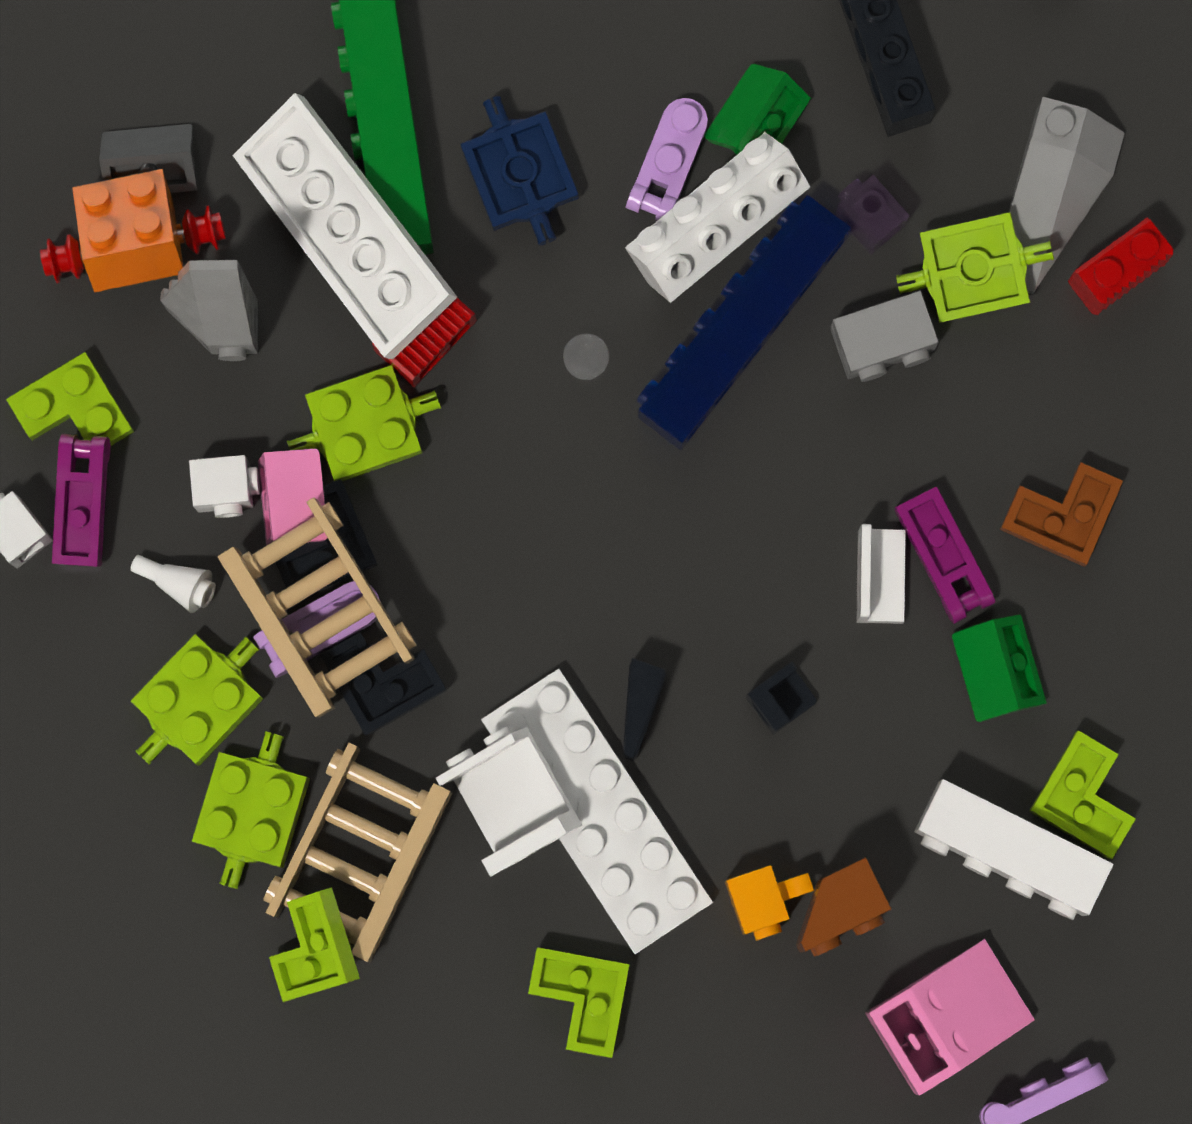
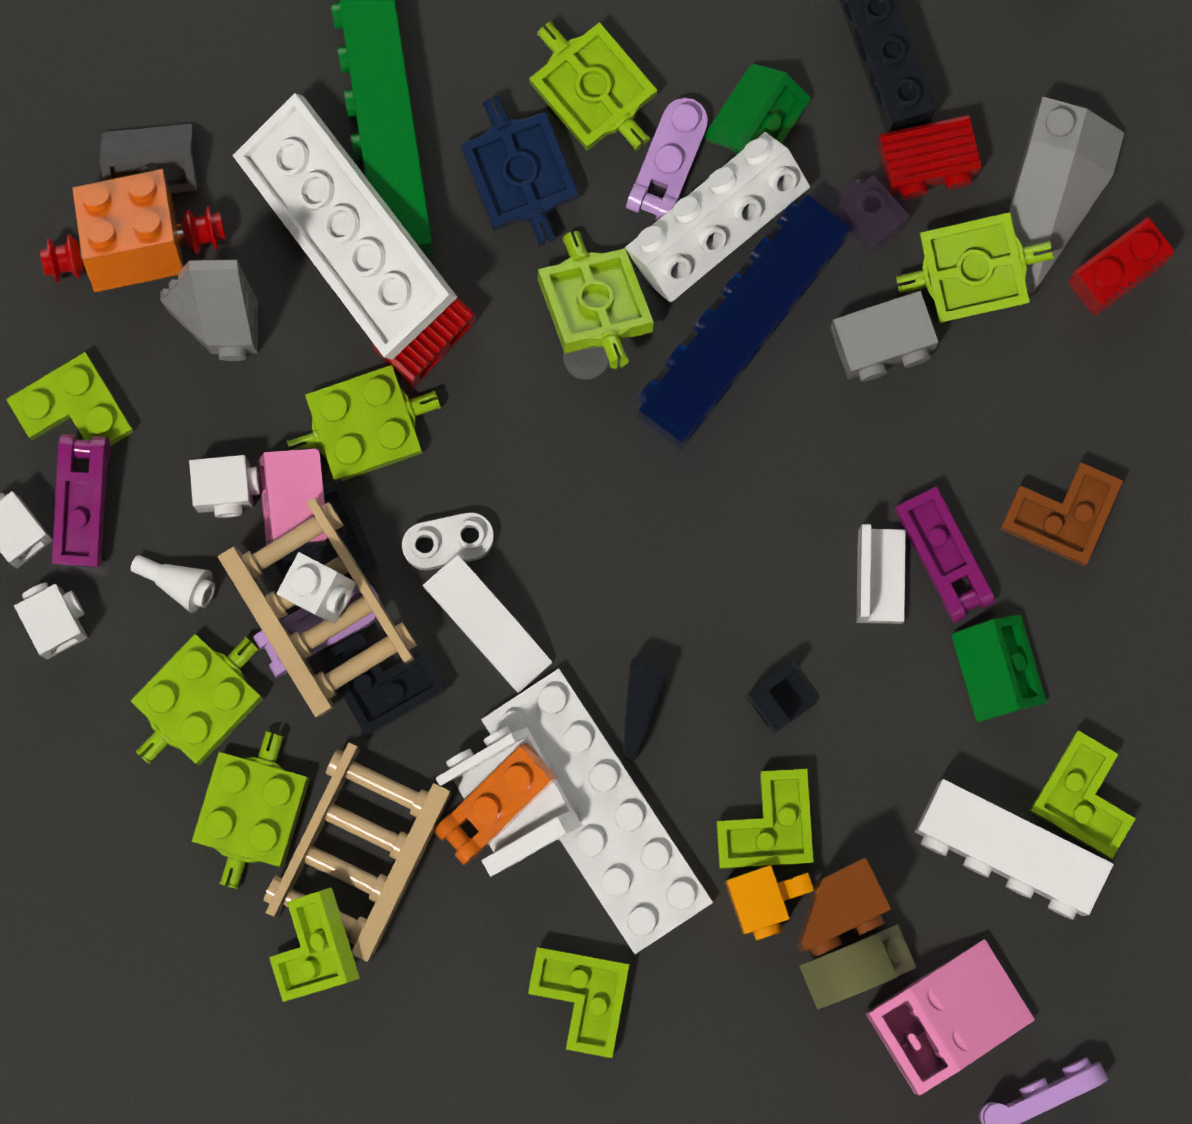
none -> white brick [14,583,88,659]
none -> white brick [276,552,357,624]
none -> white plate [402,513,494,570]
none -> white slope [423,554,553,694]
none -> orange plate [433,743,558,866]
none -> lime plate [529,22,657,151]
none -> lime plate [537,231,654,369]
none -> lime plate [716,769,814,869]
none -> olive brick [799,924,916,1010]
none -> red brick [877,115,981,199]

